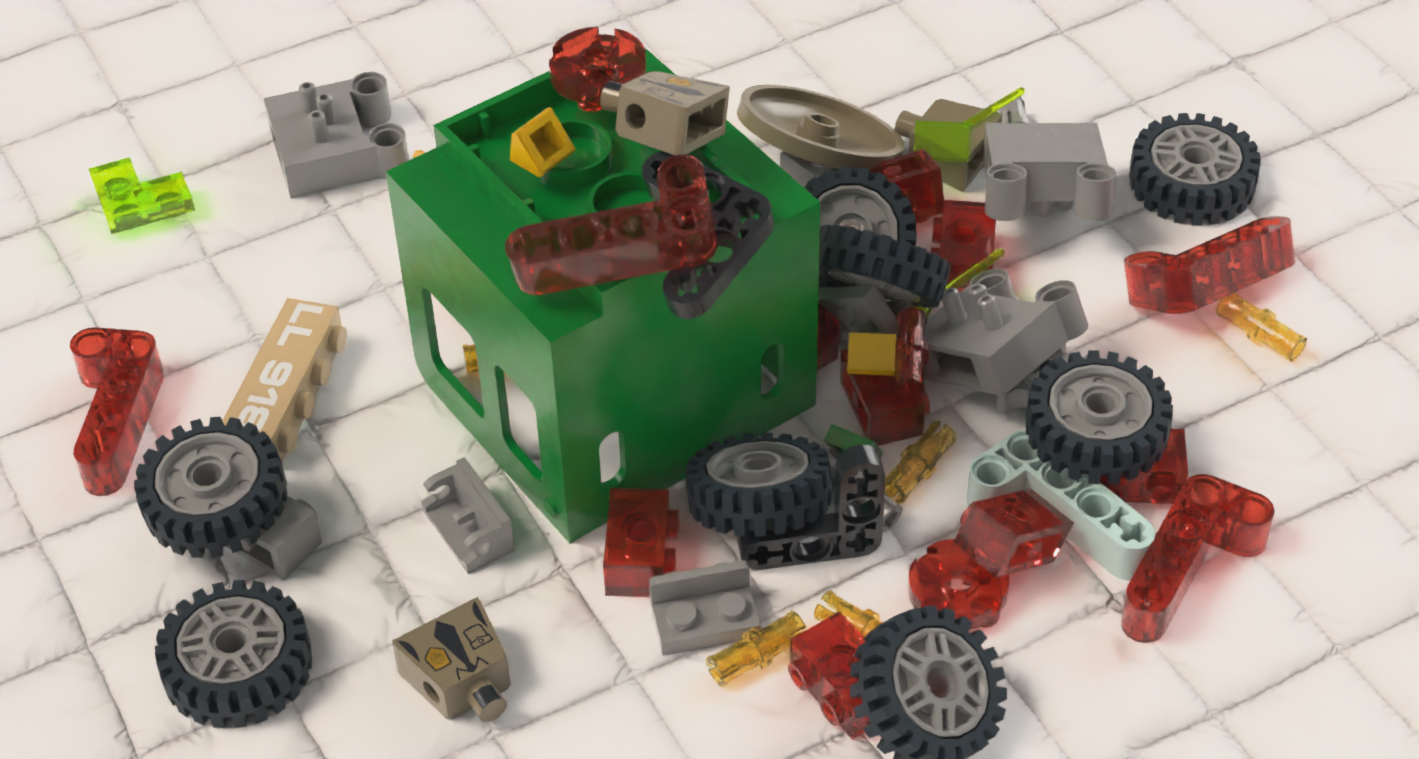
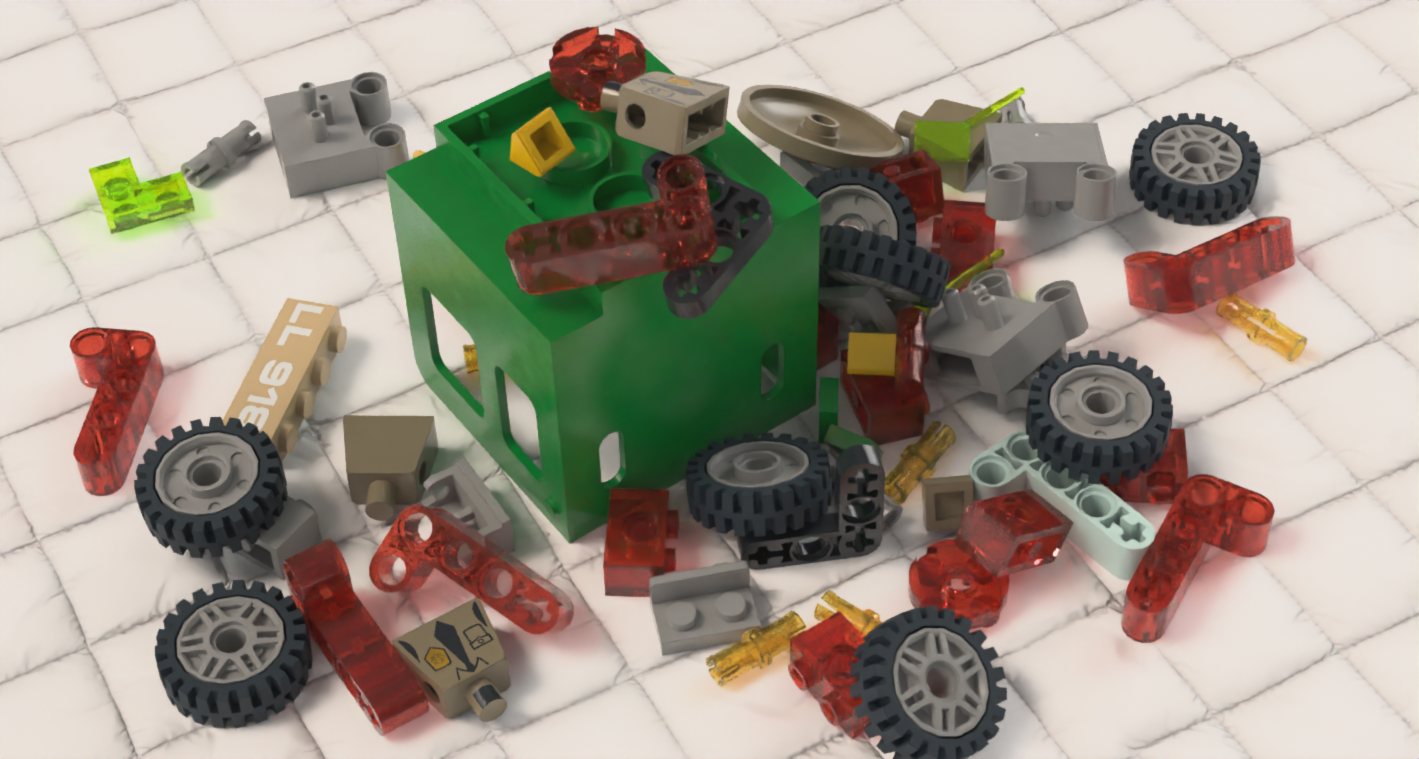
none -> light grey pin [181,119,261,187]
none -> clear red beam [283,538,429,736]
none -> dark tan torso [343,415,439,521]
none -> clear red beam [369,505,574,634]
none -> green tile [818,377,839,444]
none -> dark tan tile [921,475,975,531]

